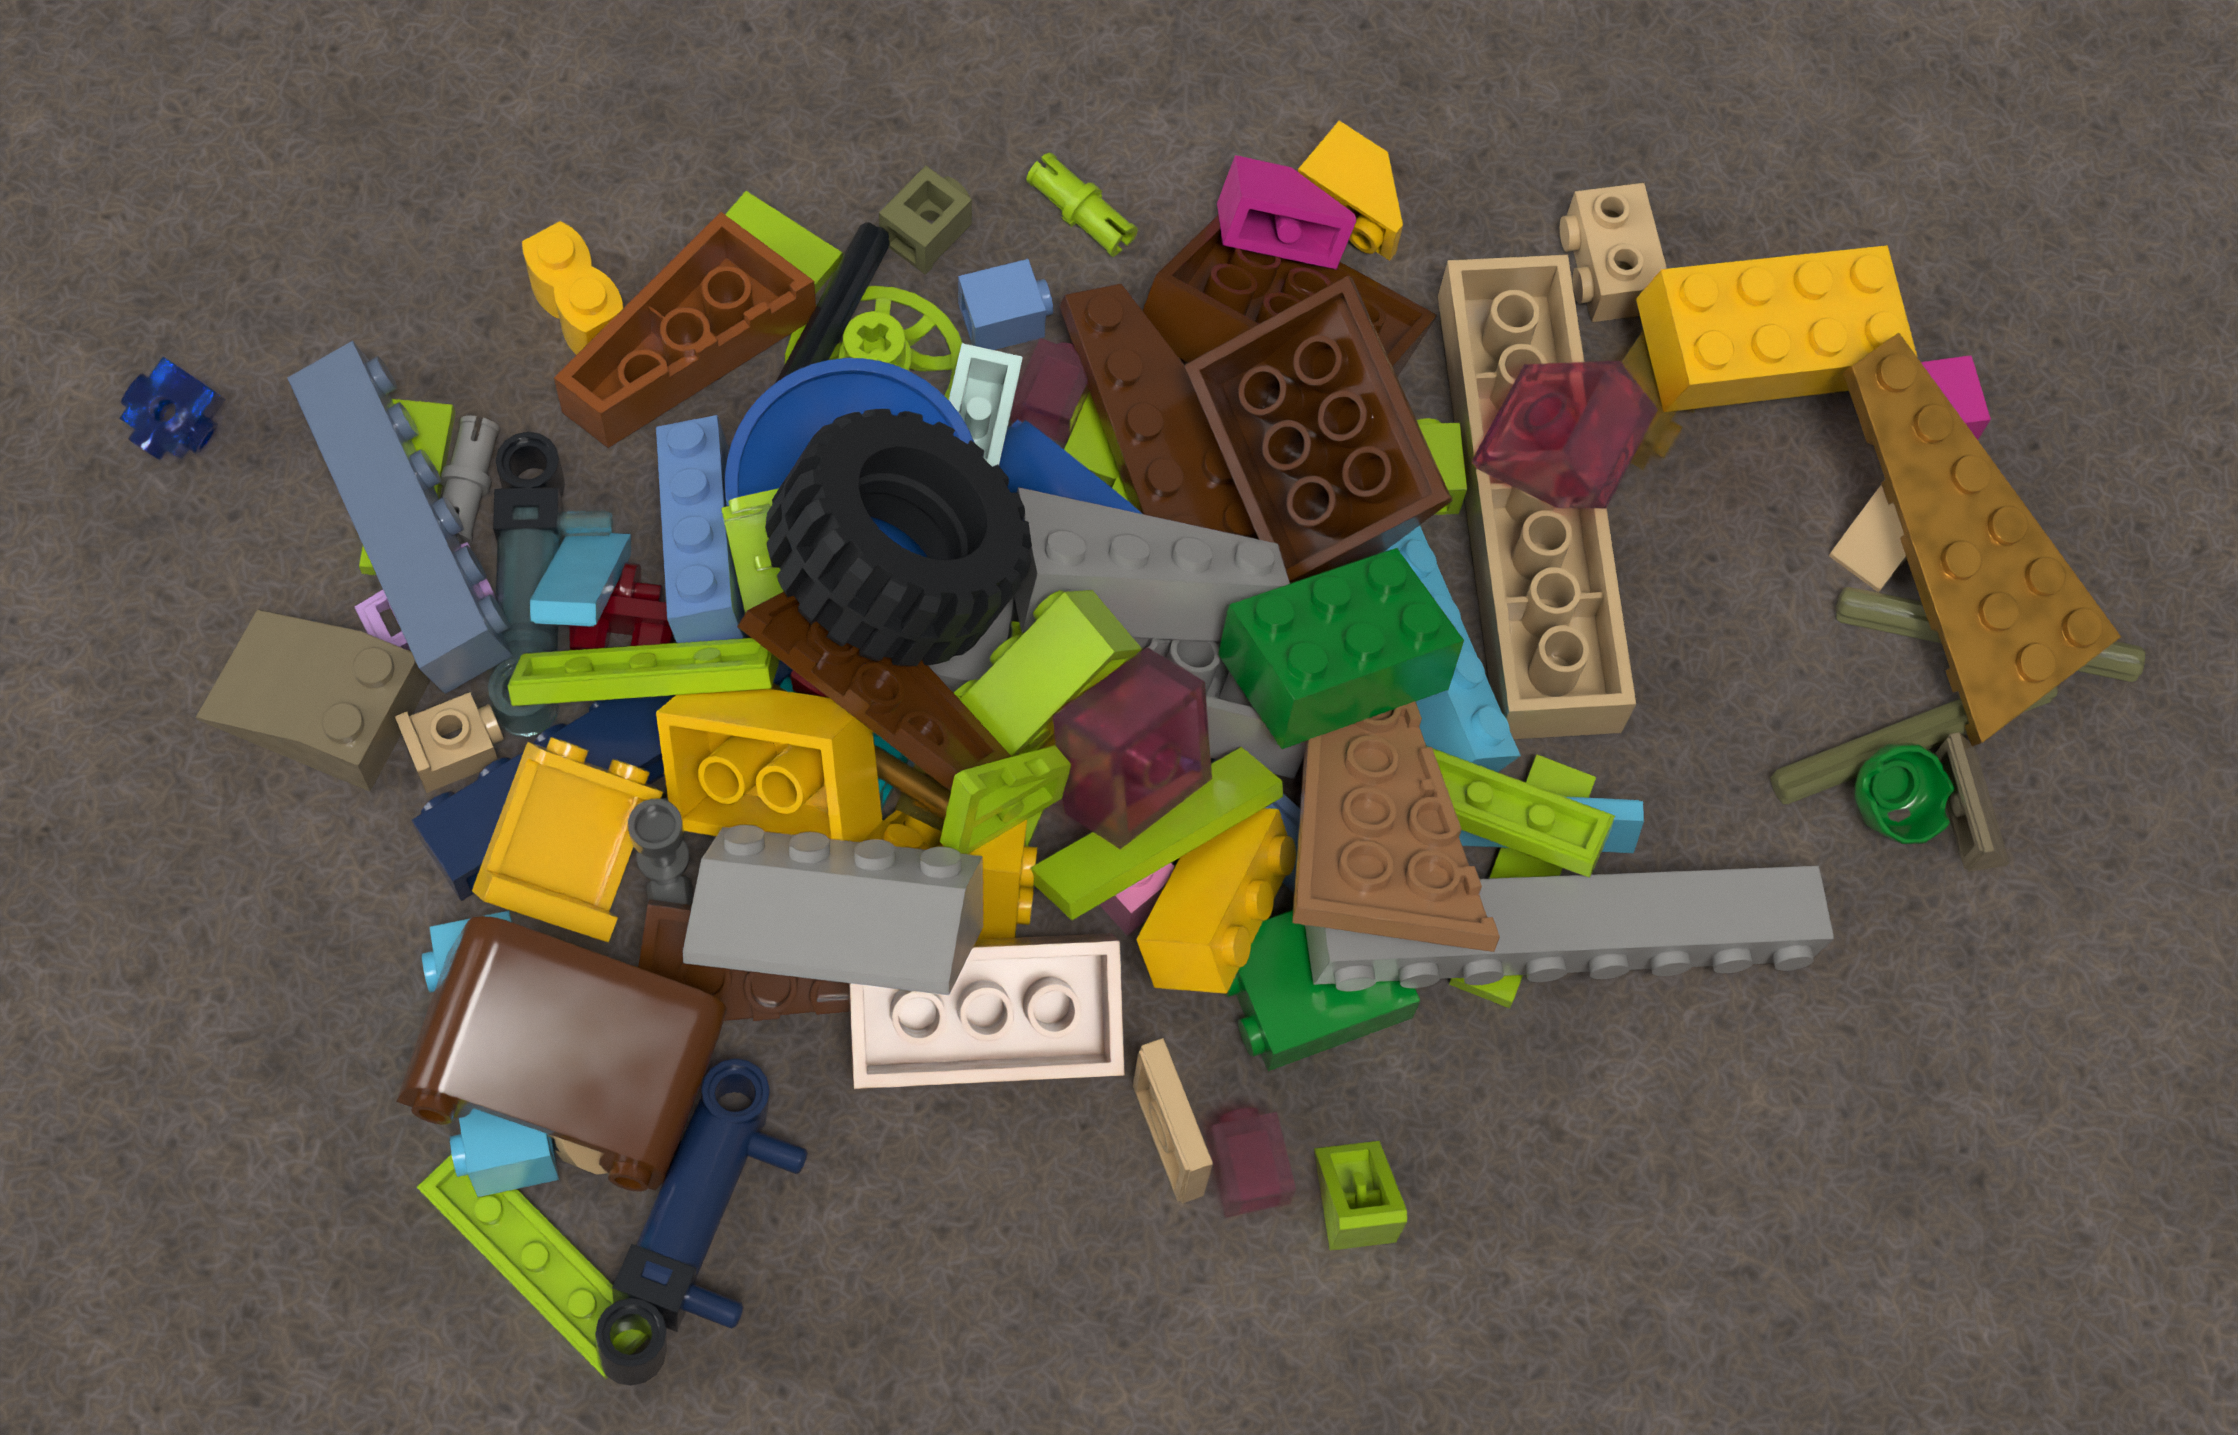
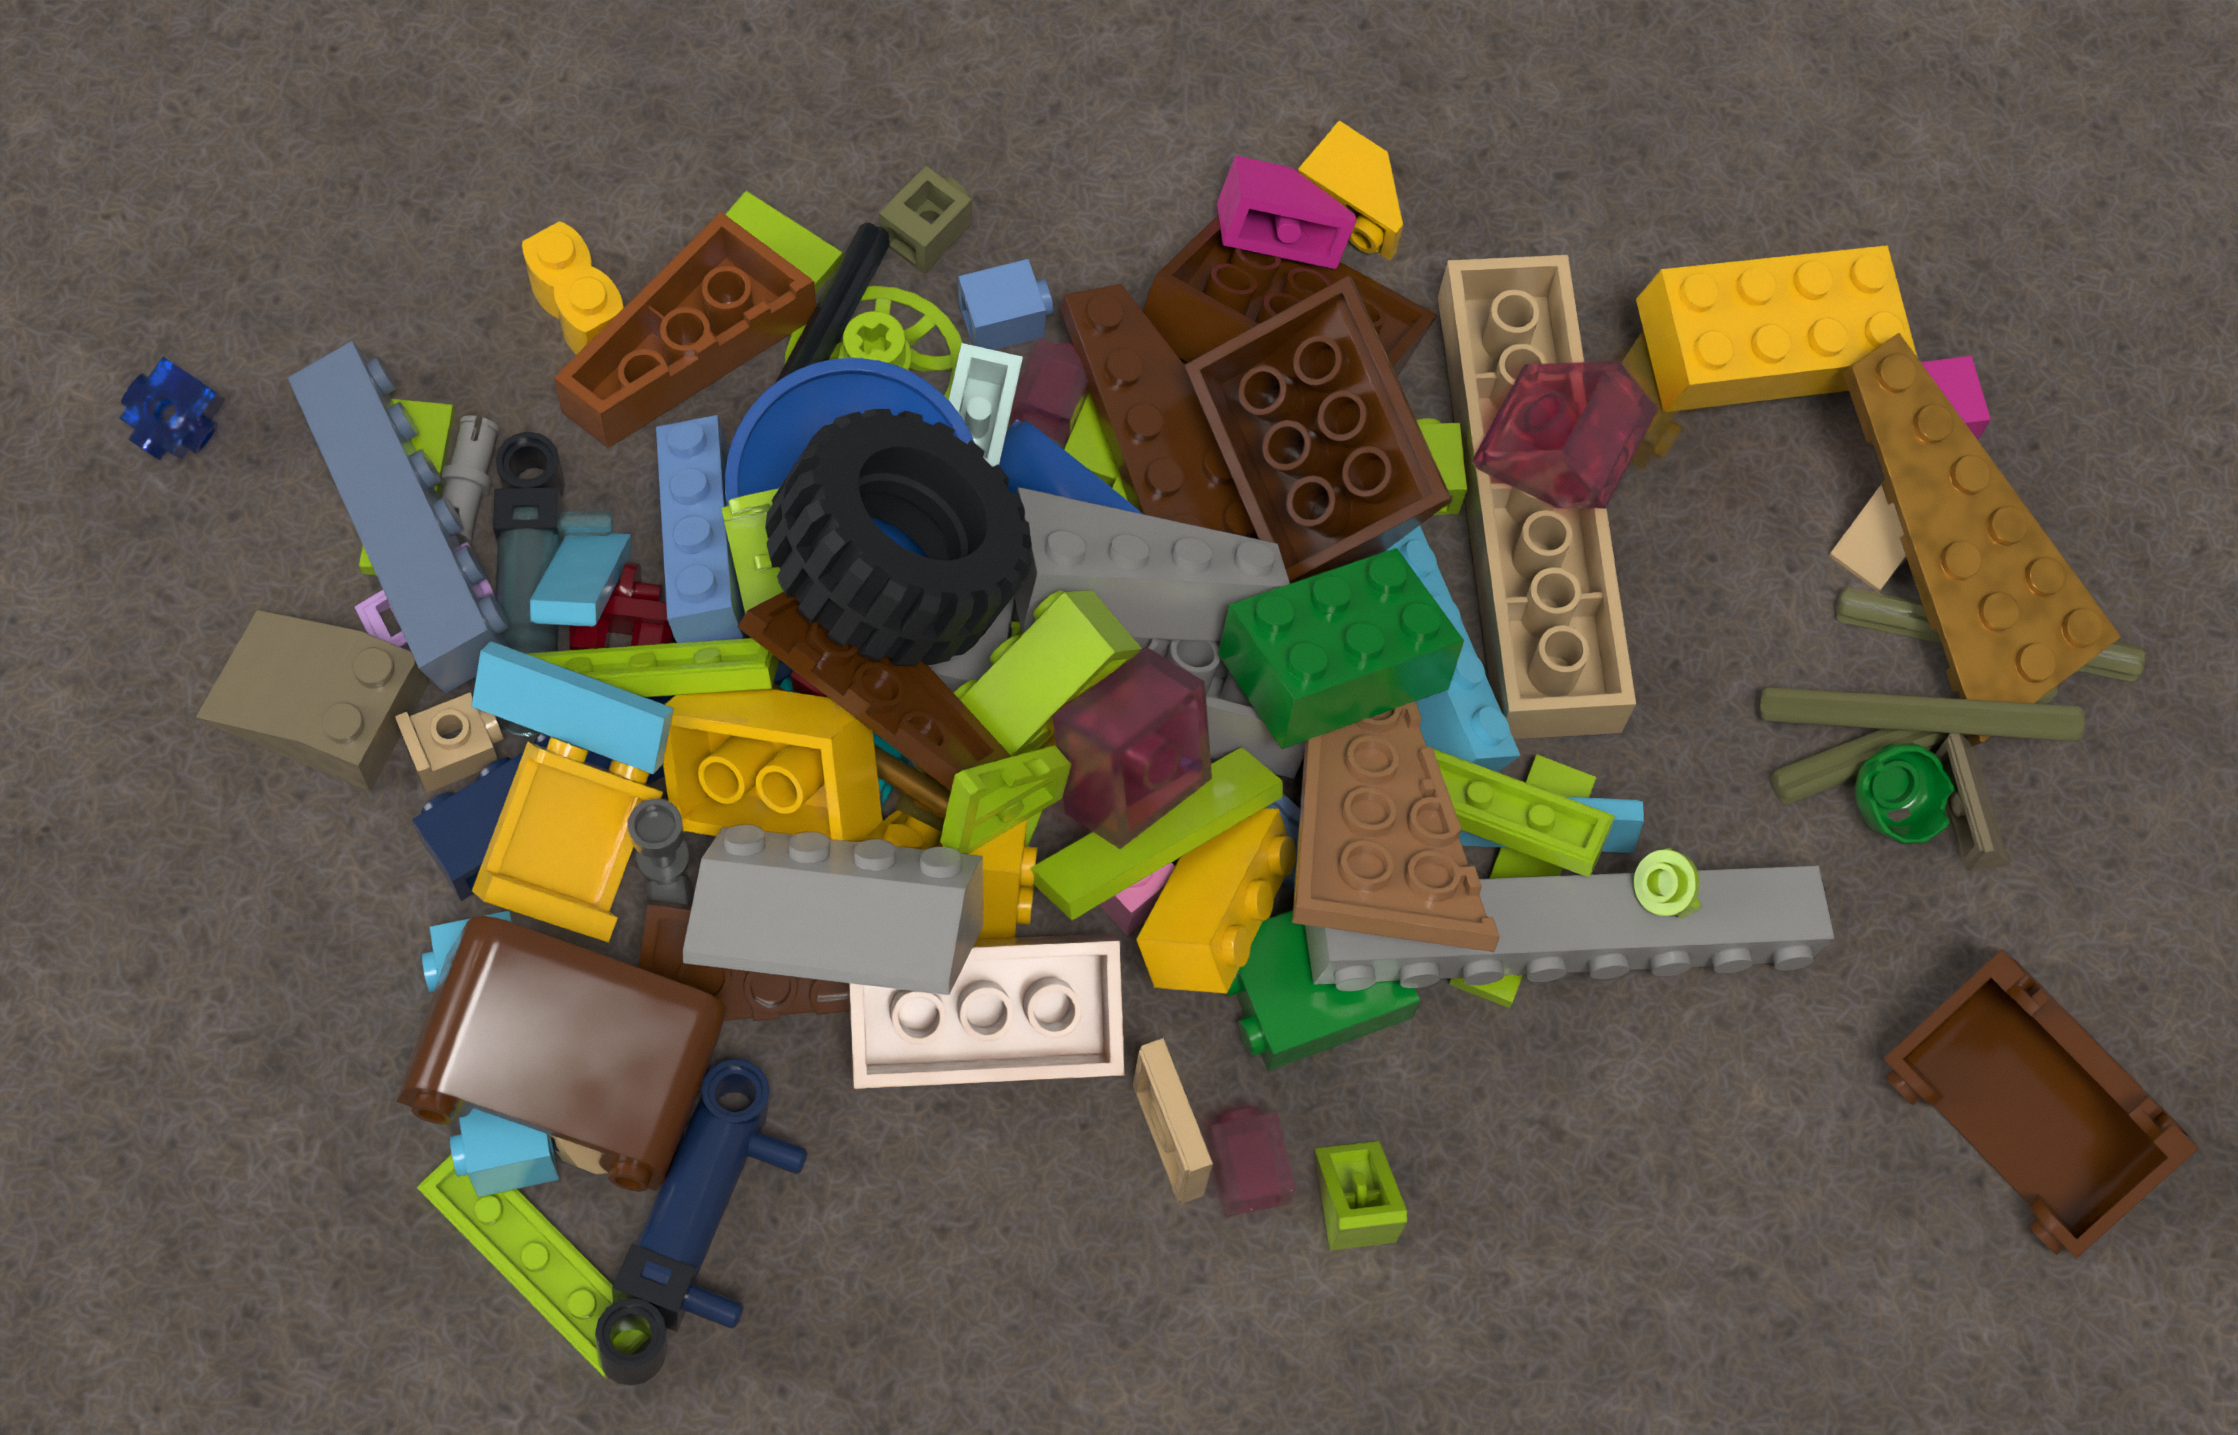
lime pin [1026,153,1138,257] -> none
tan brick [1560,183,1667,322] -> none
none -> medium azure tile [472,641,674,774]
none -> lime plate [1634,848,1702,918]
none -> olive axle [1760,687,2085,741]
none -> reddish brown windscreen [1883,949,2198,1259]

